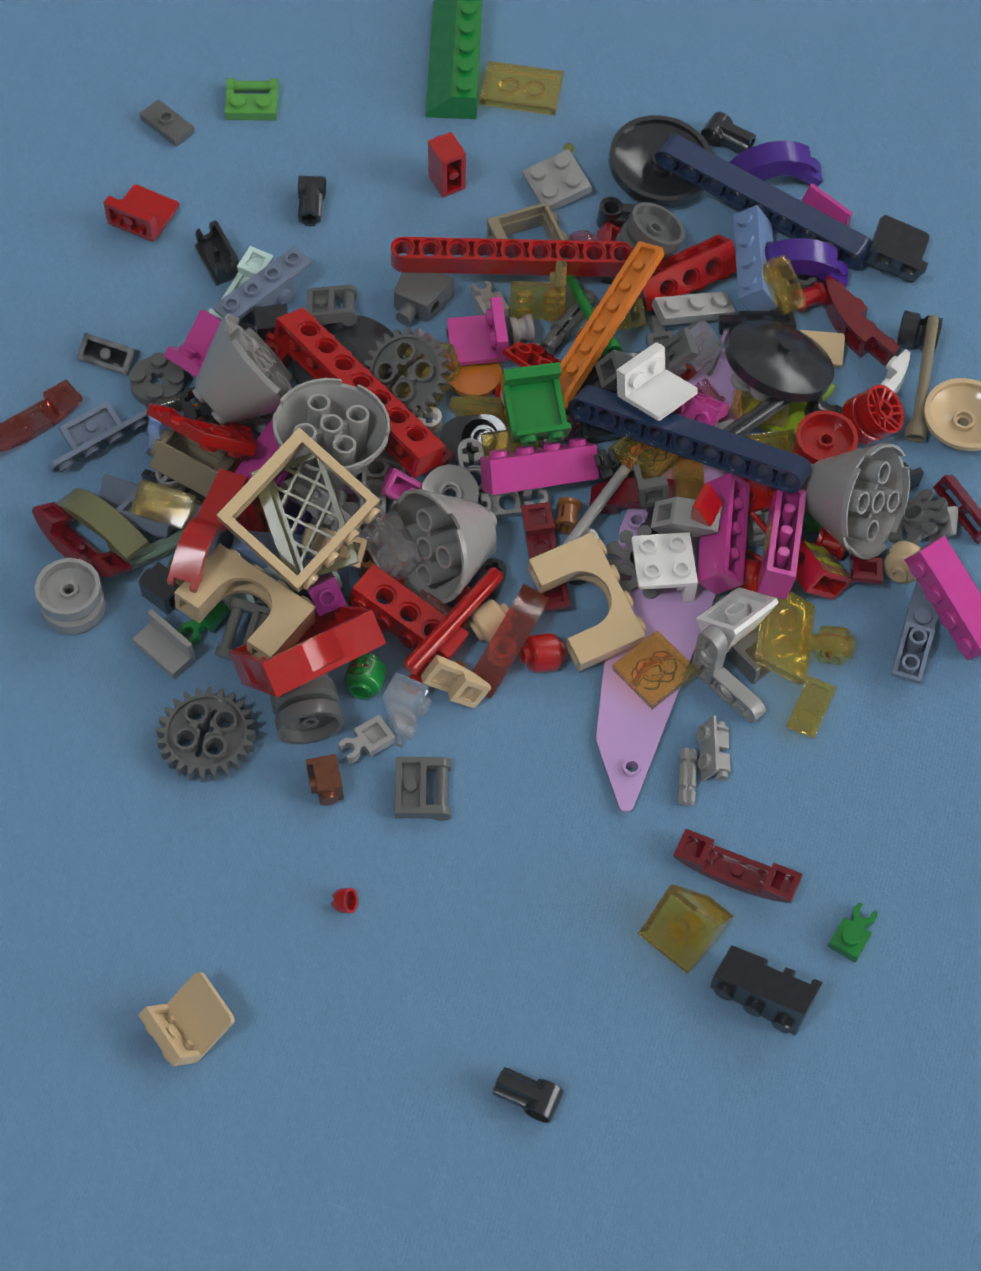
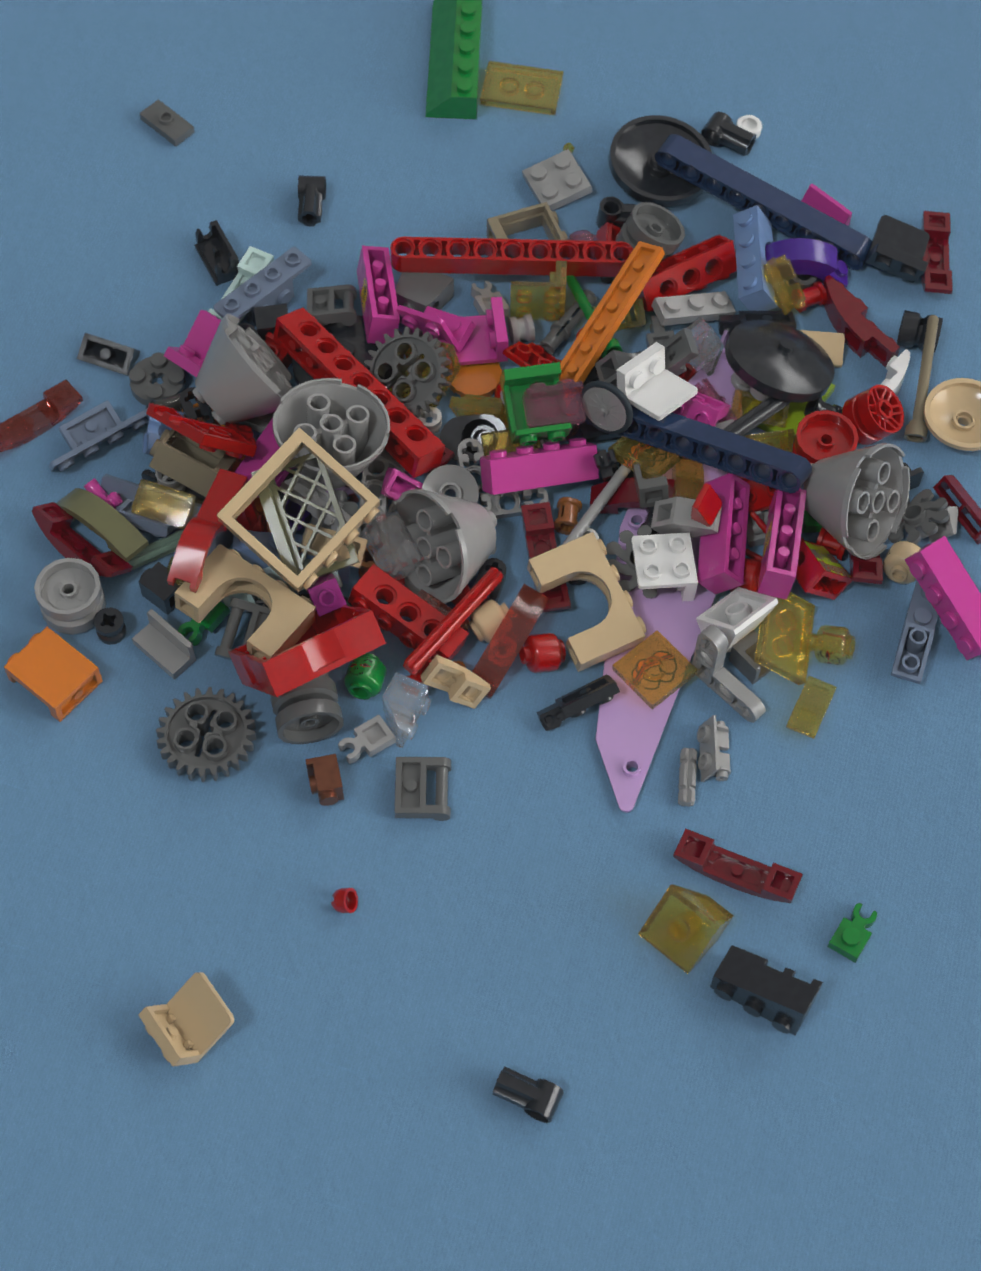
red bracket [103,184,180,243] -> none
bright green plate [225,78,279,121] -> none
red brick [428,132,466,198] -> none
dark purple arch [730,141,823,187] -> none
none -> orange panel [4,626,103,722]
none -> dark pink arm [84,478,123,509]
none -> black wheel [94,607,126,645]
none -> dark pink brick [357,245,400,344]
none -> dark pink bracket [396,305,476,354]
none -> clear pink bracket [522,379,586,428]
none -> black hinge [536,674,620,731]
none -> light grey wheel [579,381,633,434]
none -> white tile [736,115,762,139]
none -> dark red slope [921,211,952,294]

